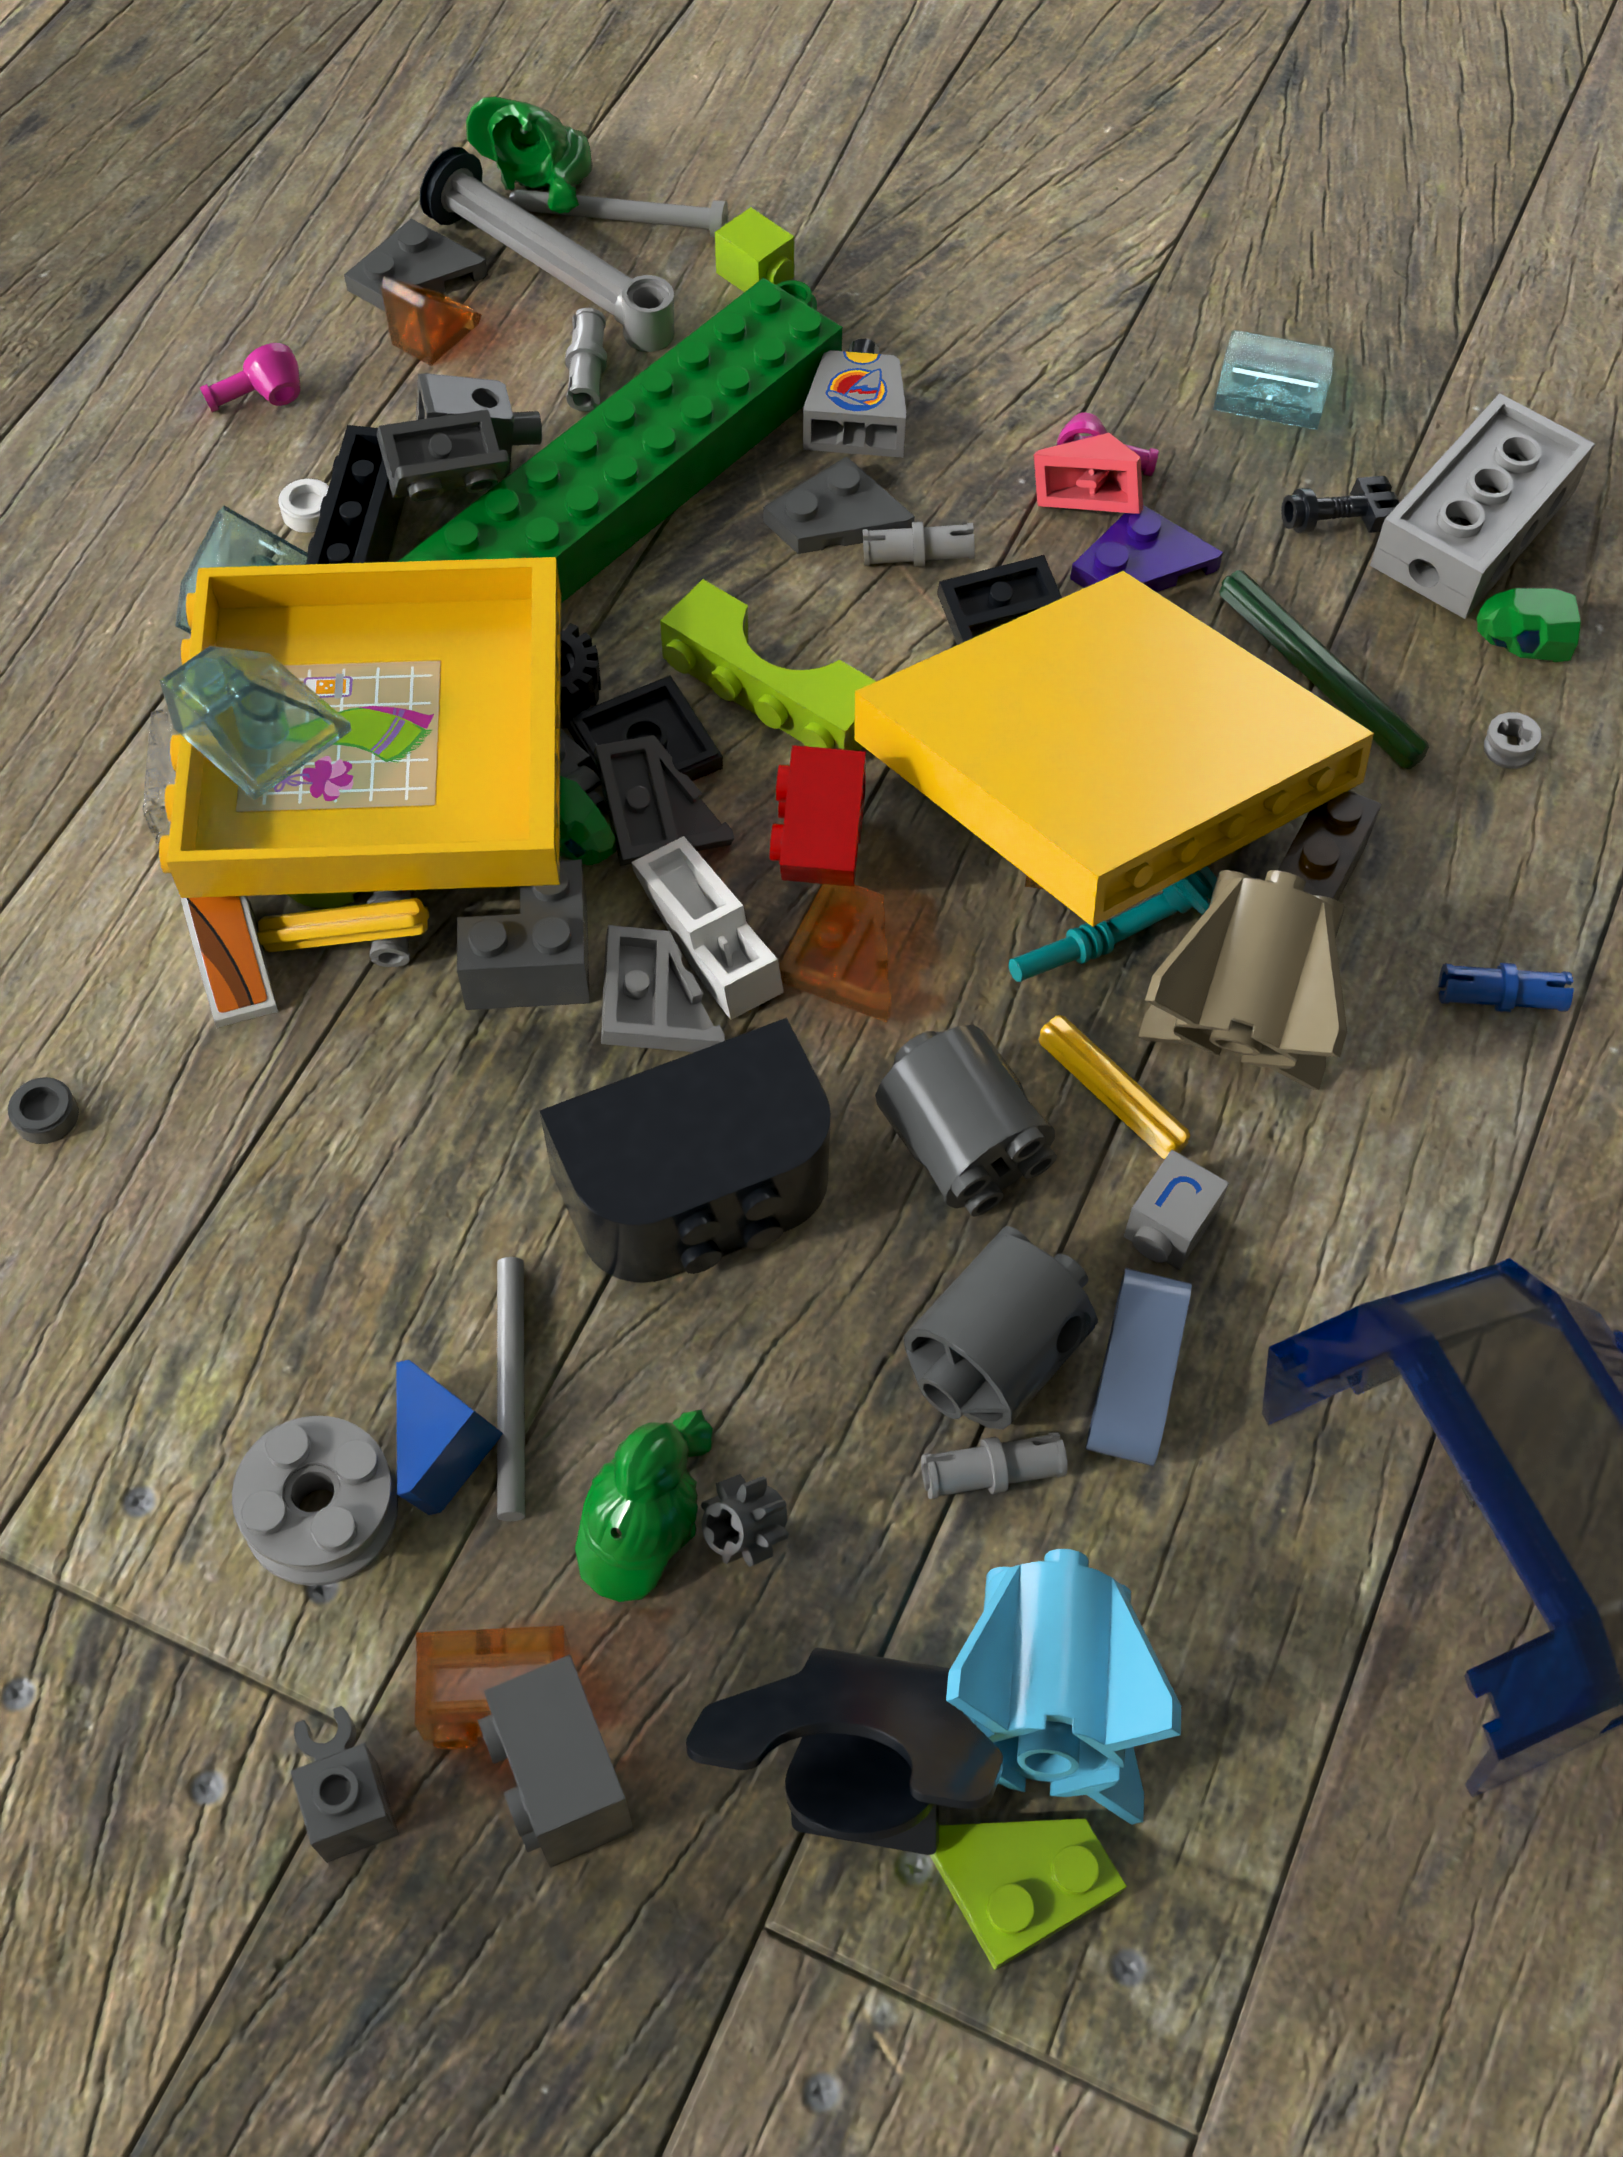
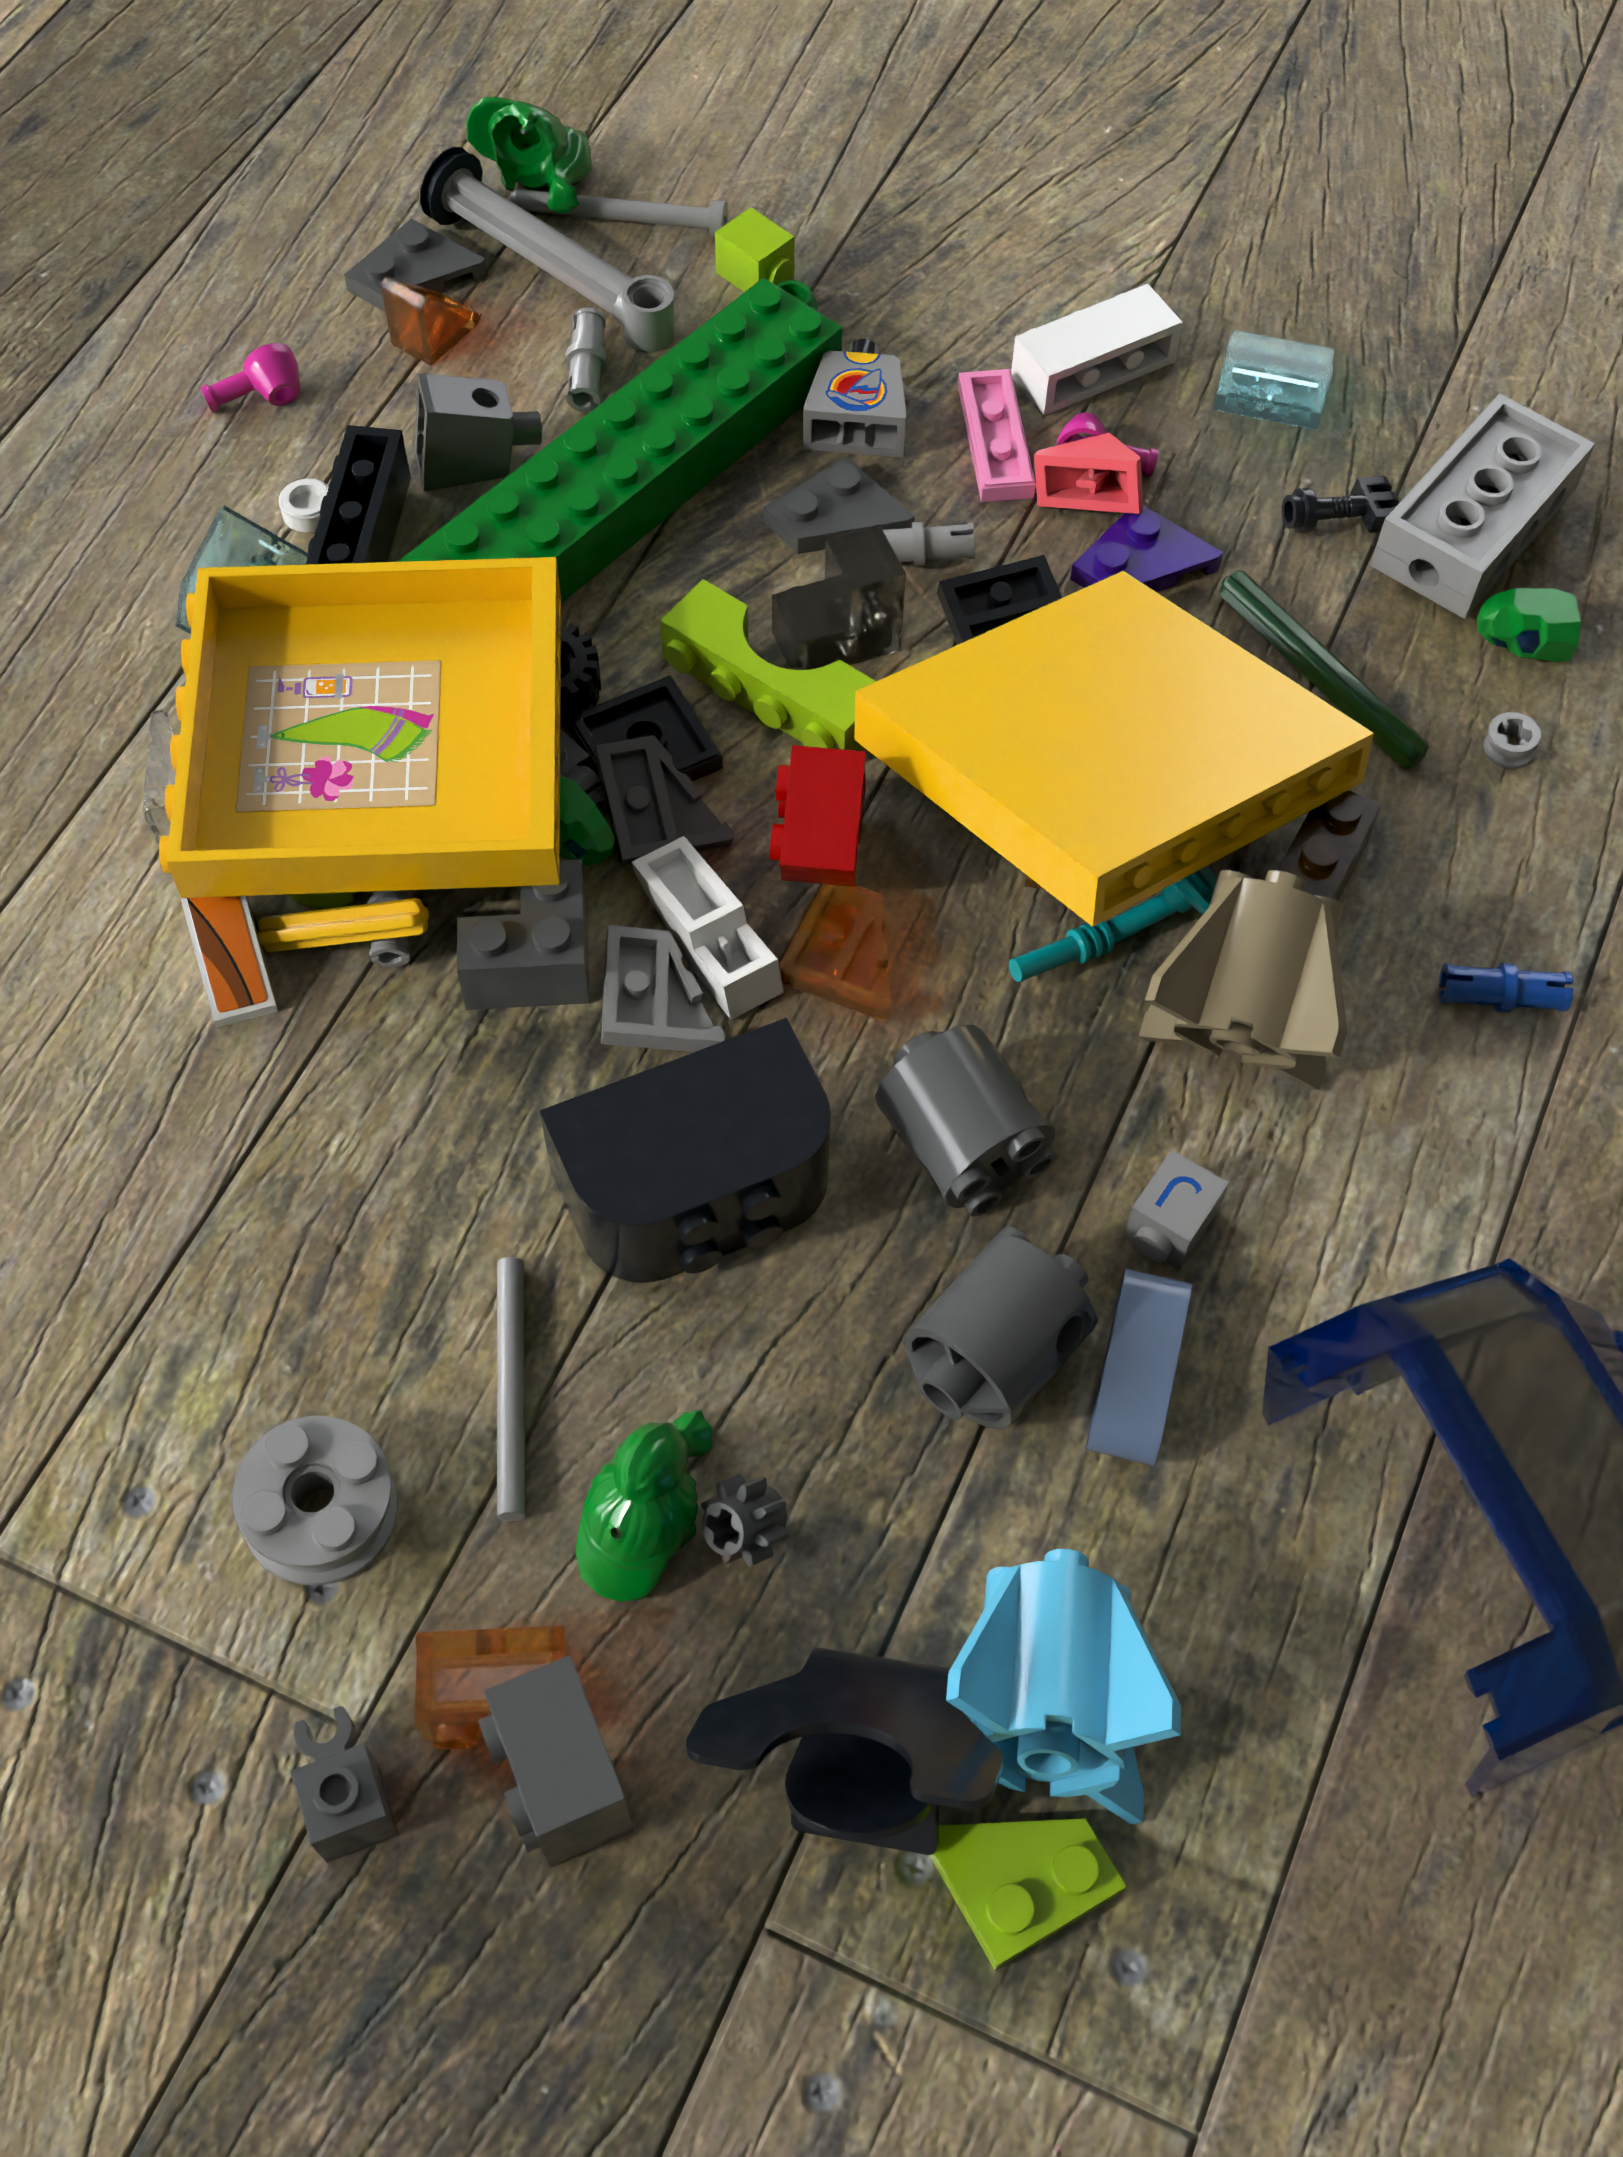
dark grey tile [8,1077,79,1144] -> none
clear light blue slope [159,646,352,800] -> none
dark grey bracket [376,409,510,501] -> none
blue slope [396,1360,503,1515] -> none
light grey pin [921,1432,1068,1499] -> none
yellow axle [1038,1015,1191,1159] -> none
none -> clear smoke brick [772,524,906,670]
none -> bright pink tile [958,369,1036,502]
none -> white brick [1011,284,1183,416]

